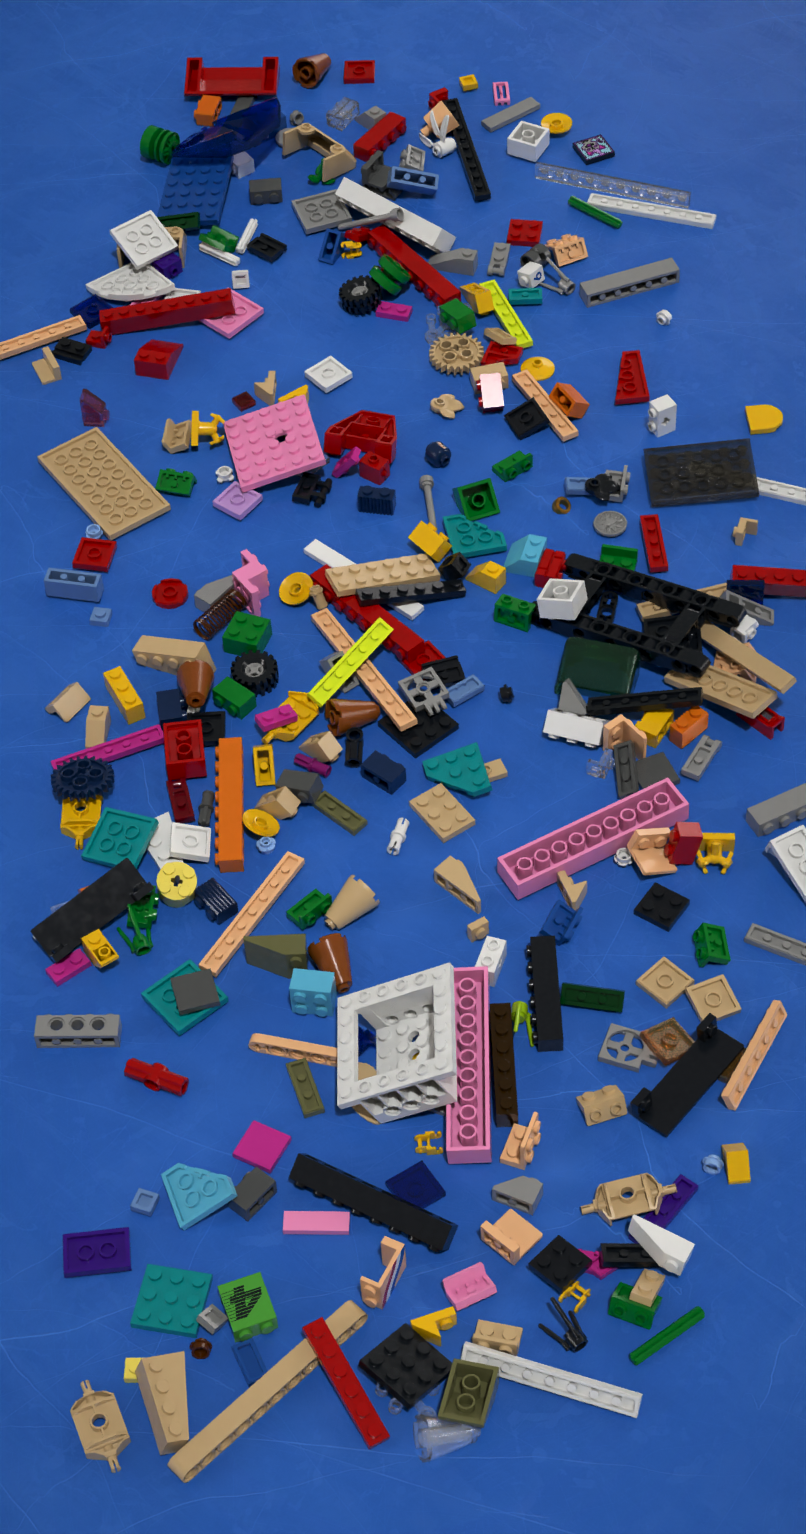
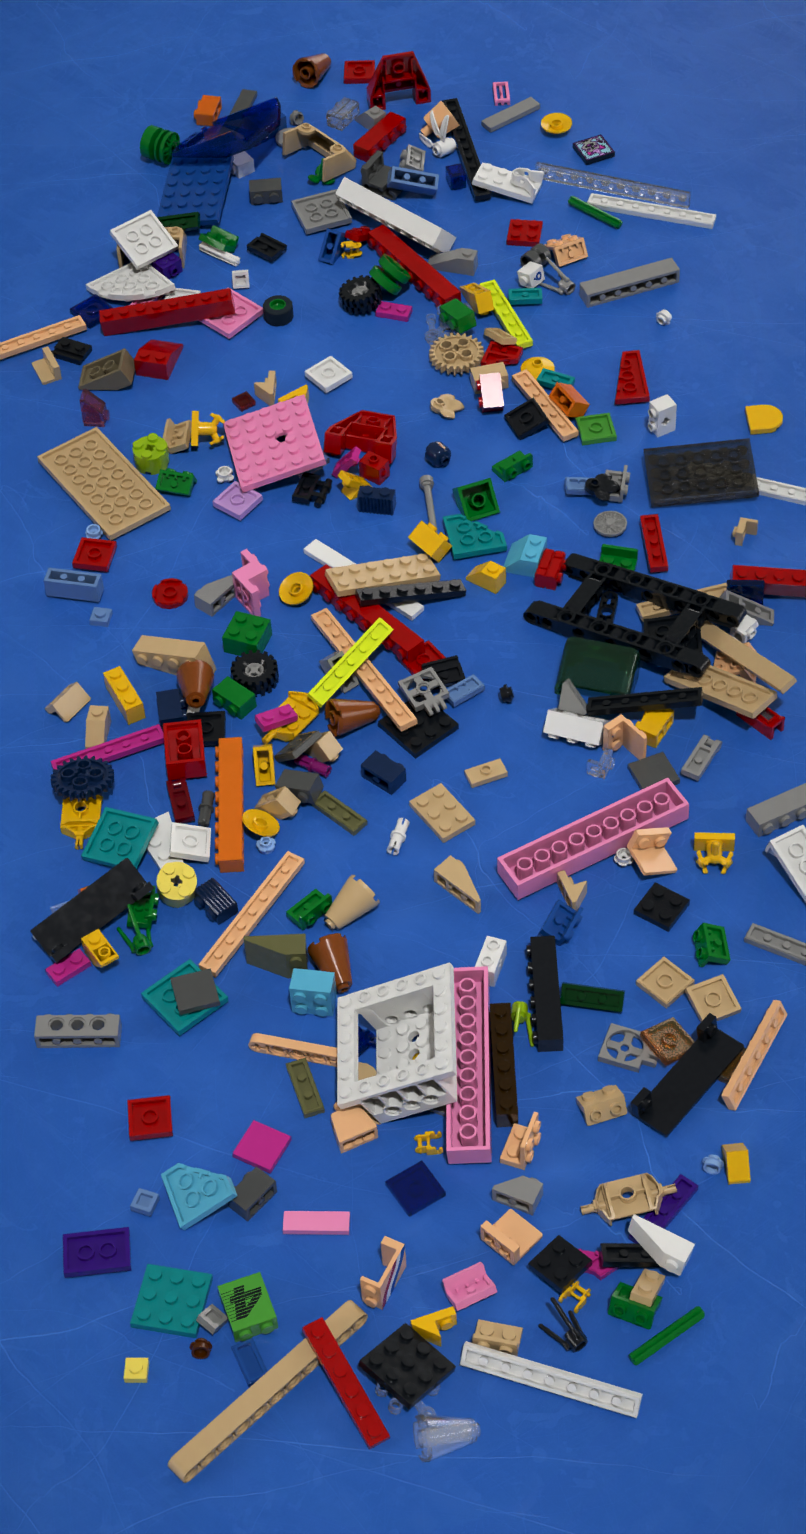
tan plate [70,1380,131,1473] -> none
red bracket [86,326,112,349] -> none
red piece [124,1058,189,1096] -> none
tan wedge [135,1351,189,1455] -> none
red slope [184,57,280,96] -> none
reddish brown piece [193,589,247,640] -> none
white axle [236,218,258,254] -> none
black brick [288,1153,458,1253] -> none
tan pin [309,585,328,610] -> none
light grey piece [338,207,404,230] -> none
black piece [345,727,364,768] -> none
teal plate [422,742,492,797] -> none
red bracket [428,87,448,109] -> none
black brick [438,552,471,580] -> none
olive slope [438,1358,499,1428] -> none
yellow plate [459,74,478,91] -> none
tan plate [467,916,489,942] -> none
light grey plate [488,242,511,277] -> none
green bracket [494,594,536,632] -> none
white brick [507,121,550,162] -> none
white brick [537,578,588,621] -> none
pearl gold piece [552,497,571,514] -> none
dark grey plate [613,740,639,799] -> none
red brick [664,822,703,865] -> none
orange brick [669,706,709,749] -> none
none -> dark tan slope [78,348,135,390]
none -> red plate [127,1095,173,1141]
none -> lime brick [133,433,170,475]
none -> black wheel [263,295,294,326]
none -> dark grey tile [274,731,322,762]
none -> light nougat torso [330,1102,378,1154]
none -> yellow slope [337,470,372,500]
none -> red wedge [366,51,431,110]
none -> clear blue brick [446,163,466,191]
none -> white plate [472,162,544,204]
none -> teal plate [537,368,575,389]
none -> bright green tile [575,413,617,446]

